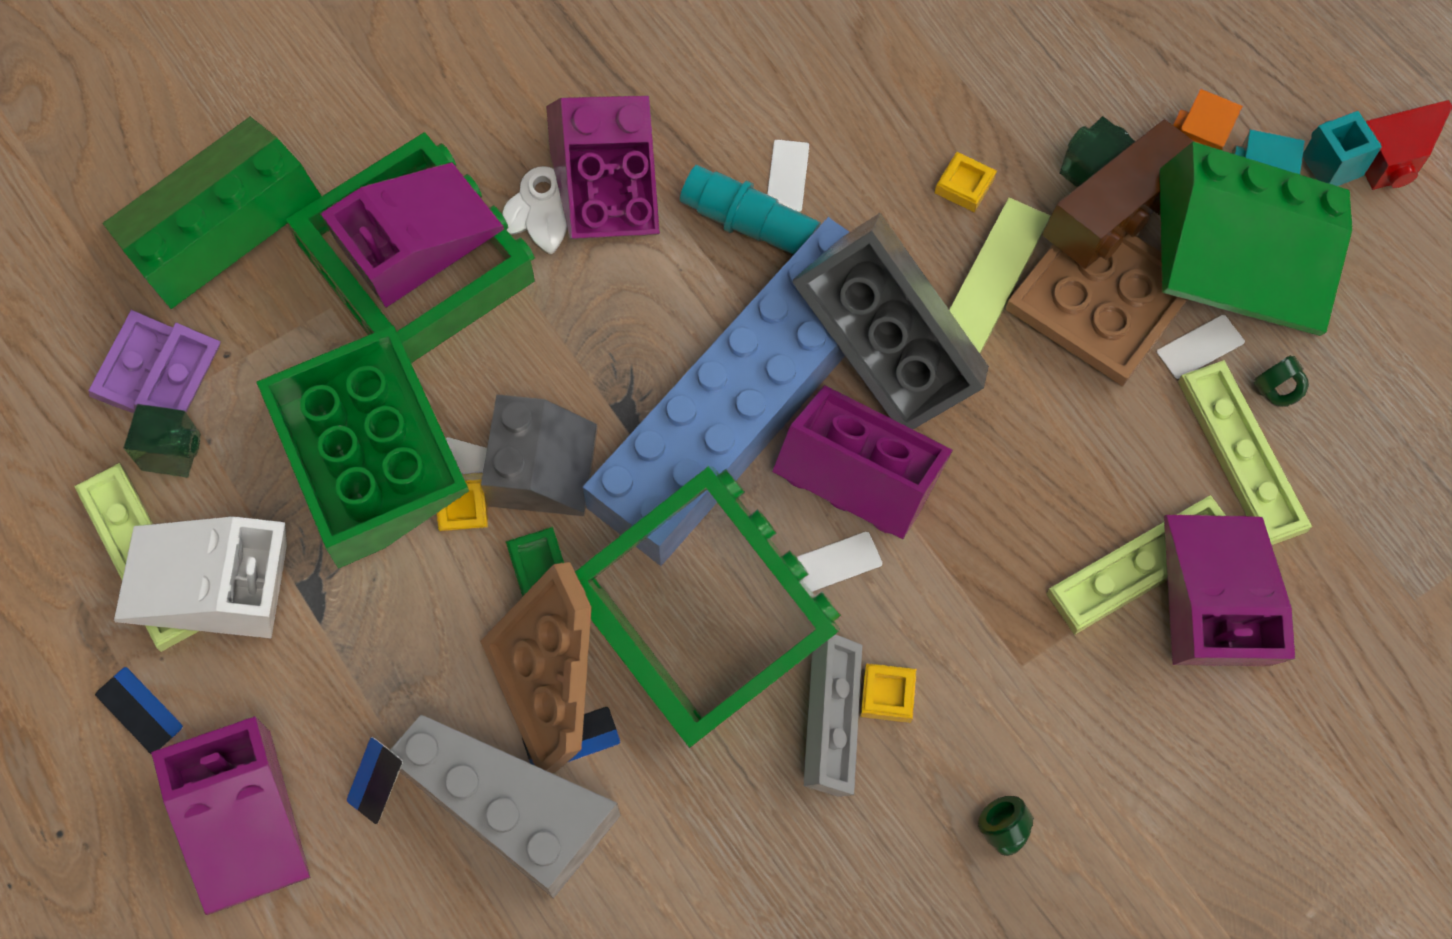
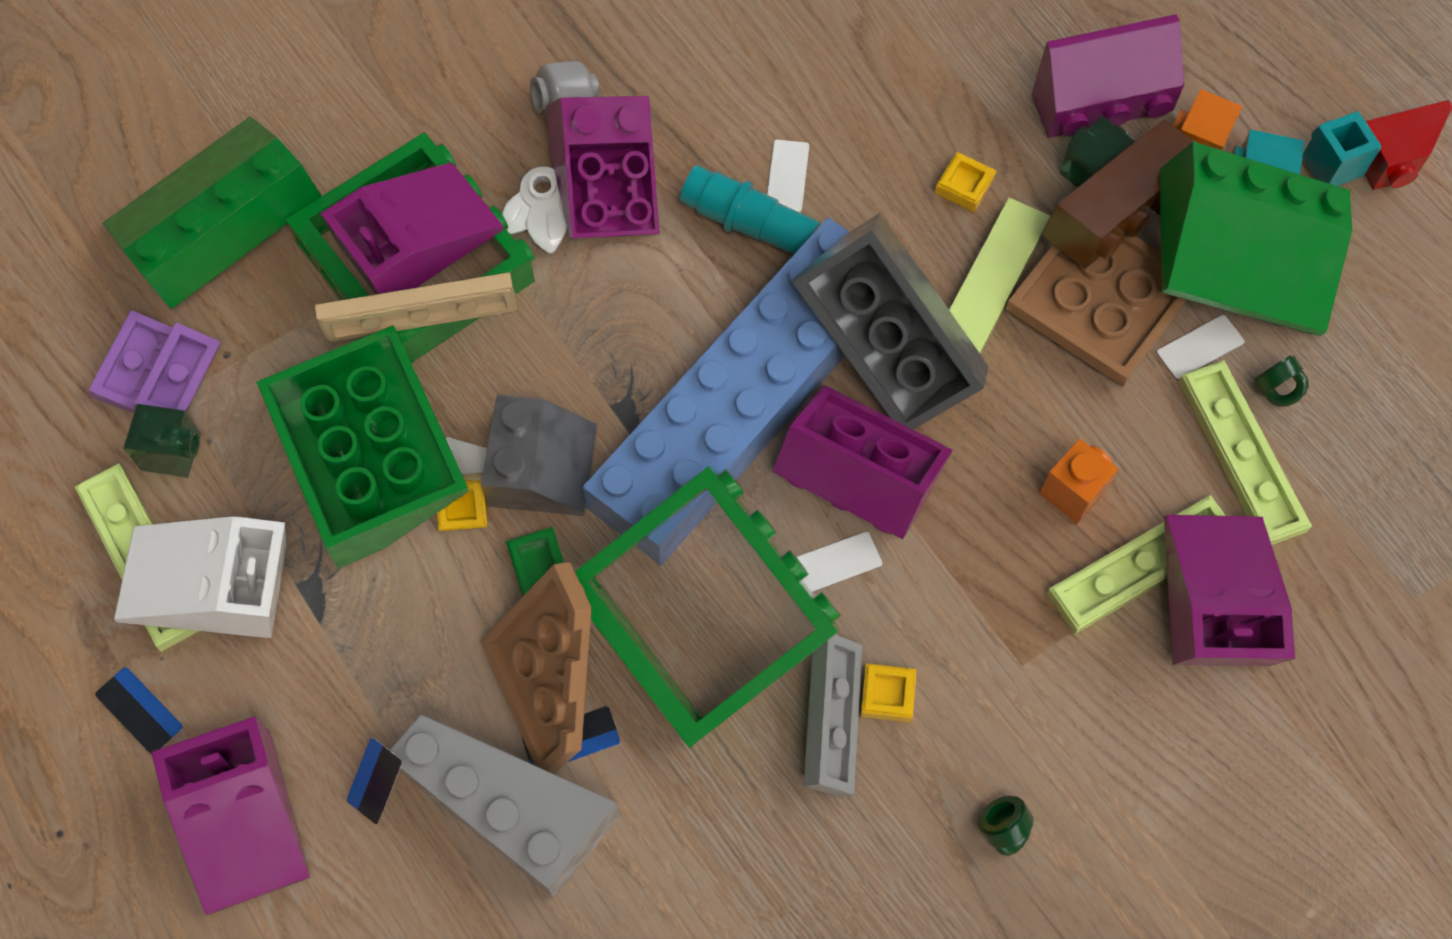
none -> tan tile [315,272,518,342]
none -> light grey head [530,60,599,119]
none -> magenta slope [1032,14,1184,138]
none -> orange brick [1039,438,1119,524]

